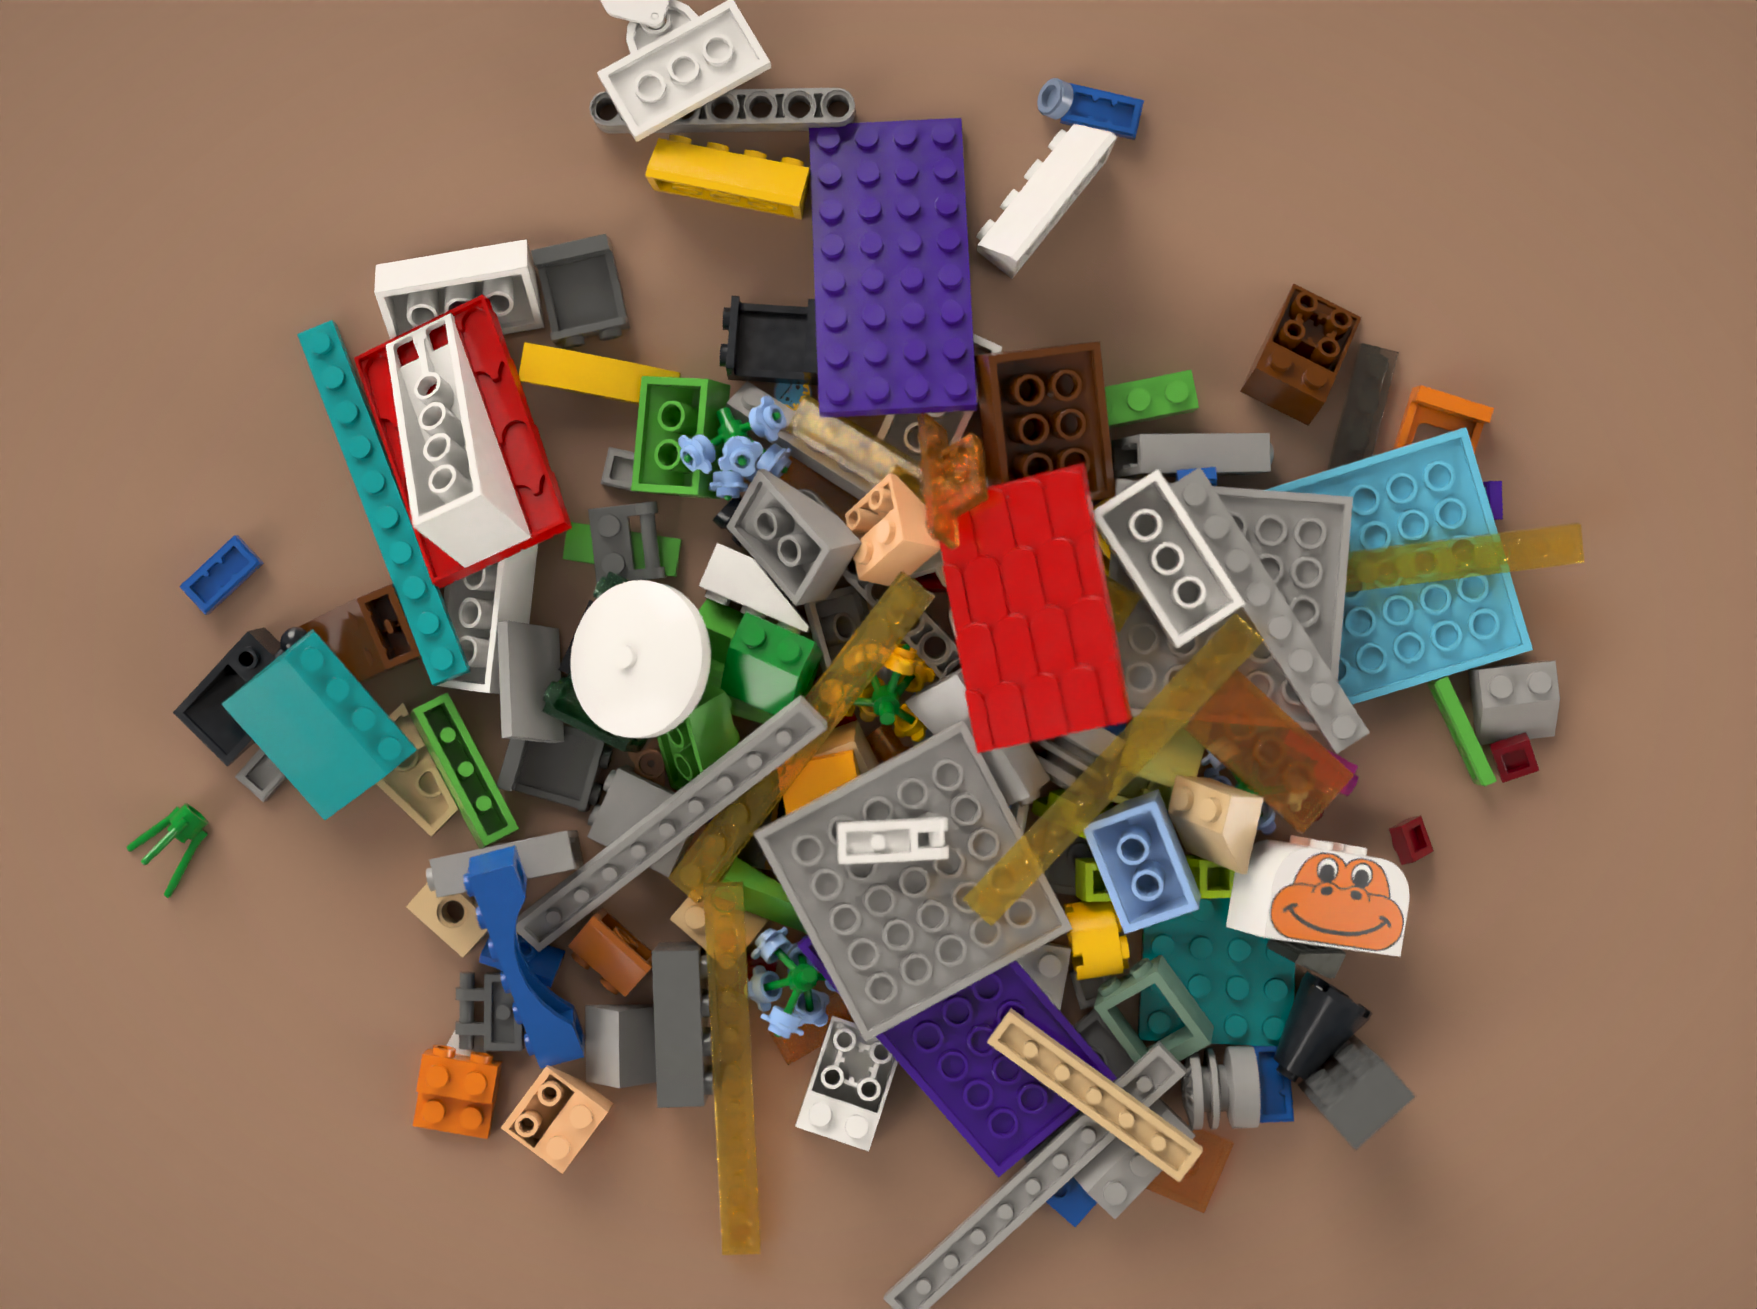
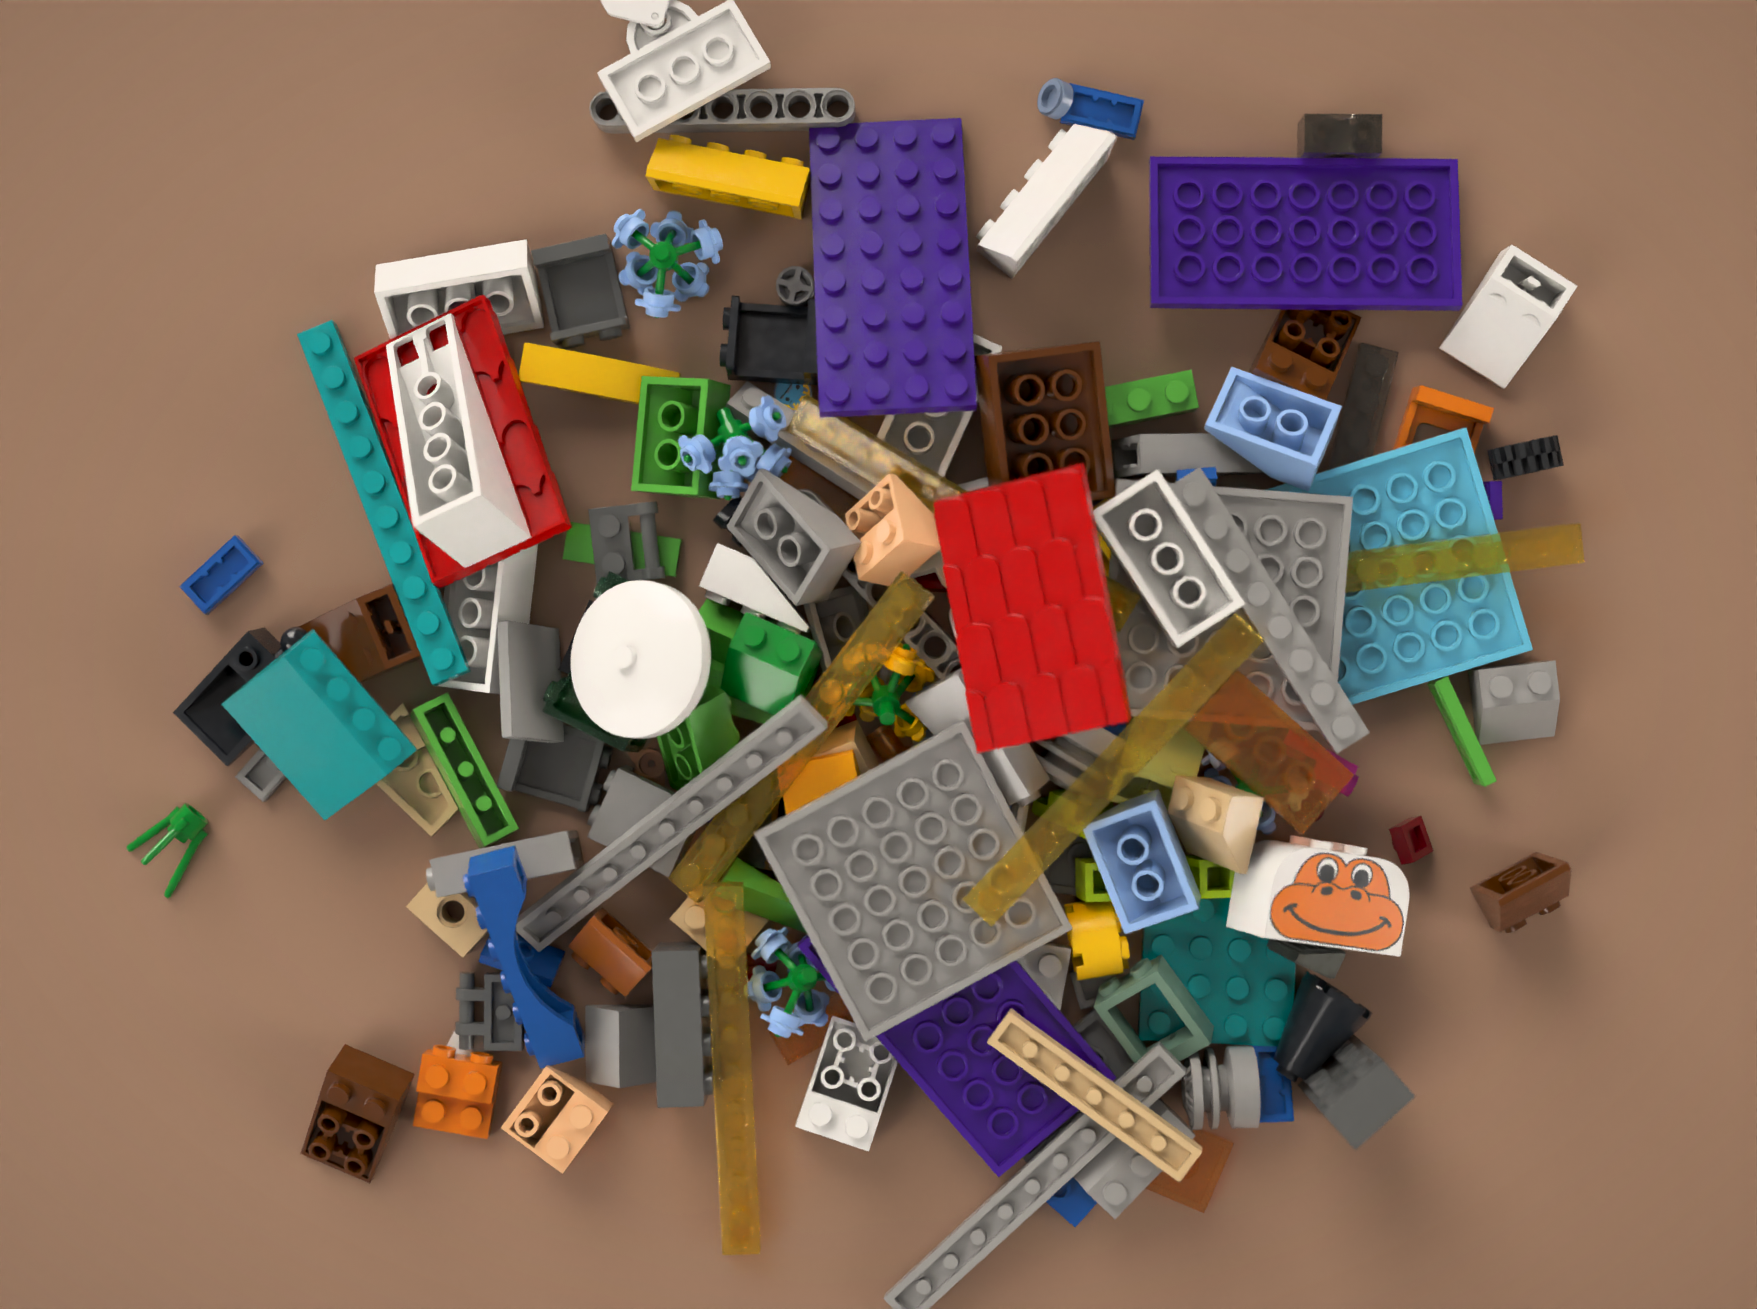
light grey tile [601,447,639,493] -> none
white plate [837,817,949,864] -> none
clear orange bracket [917,412,988,550] -> none
dark red plate [1489,732,1540,783] -> none
none -> reddish brown slope [300,1044,415,1183]
none -> light blue plant [612,209,723,318]
none -> flat silver wheel [776,266,815,307]
none -> dark purple plate [1149,156,1463,311]
none -> light blue slope [1204,367,1342,492]
none -> clear smoke brick [1297,114,1382,158]
none -> white slope [1439,244,1577,389]
none -> reddish brown slope [1470,852,1571,933]
none -> black tyre [1487,435,1564,481]

